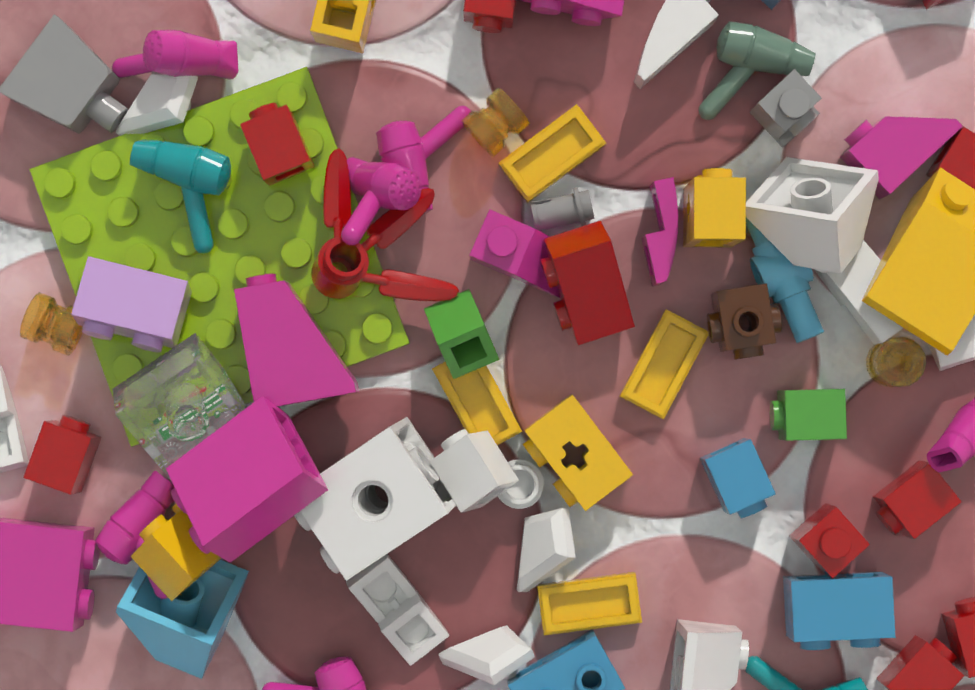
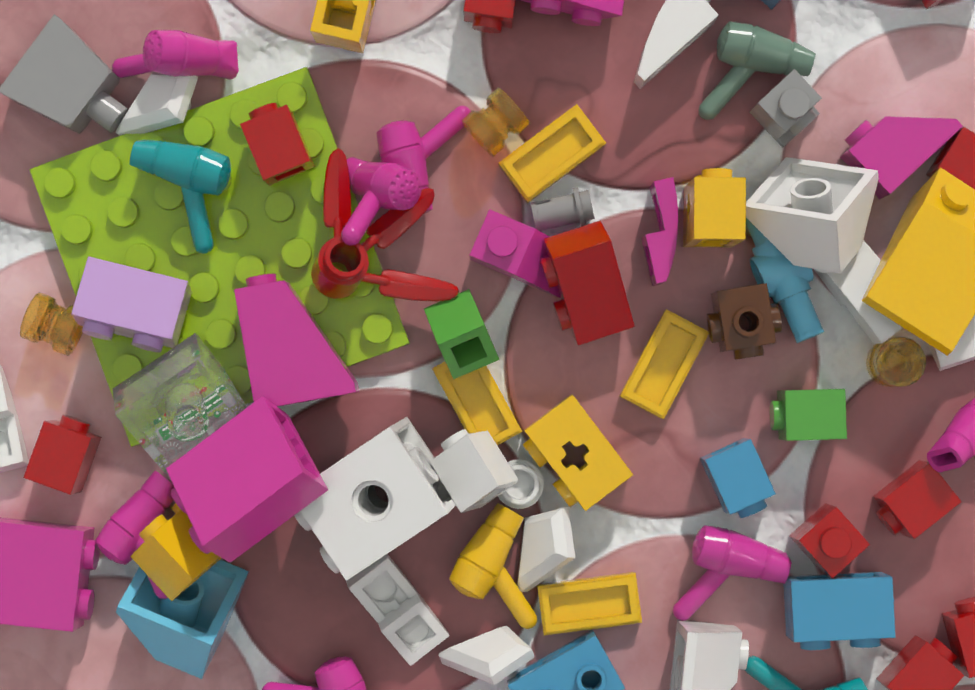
none -> yellow piece [449,503,537,629]
none -> dark pink piece [673,525,792,621]

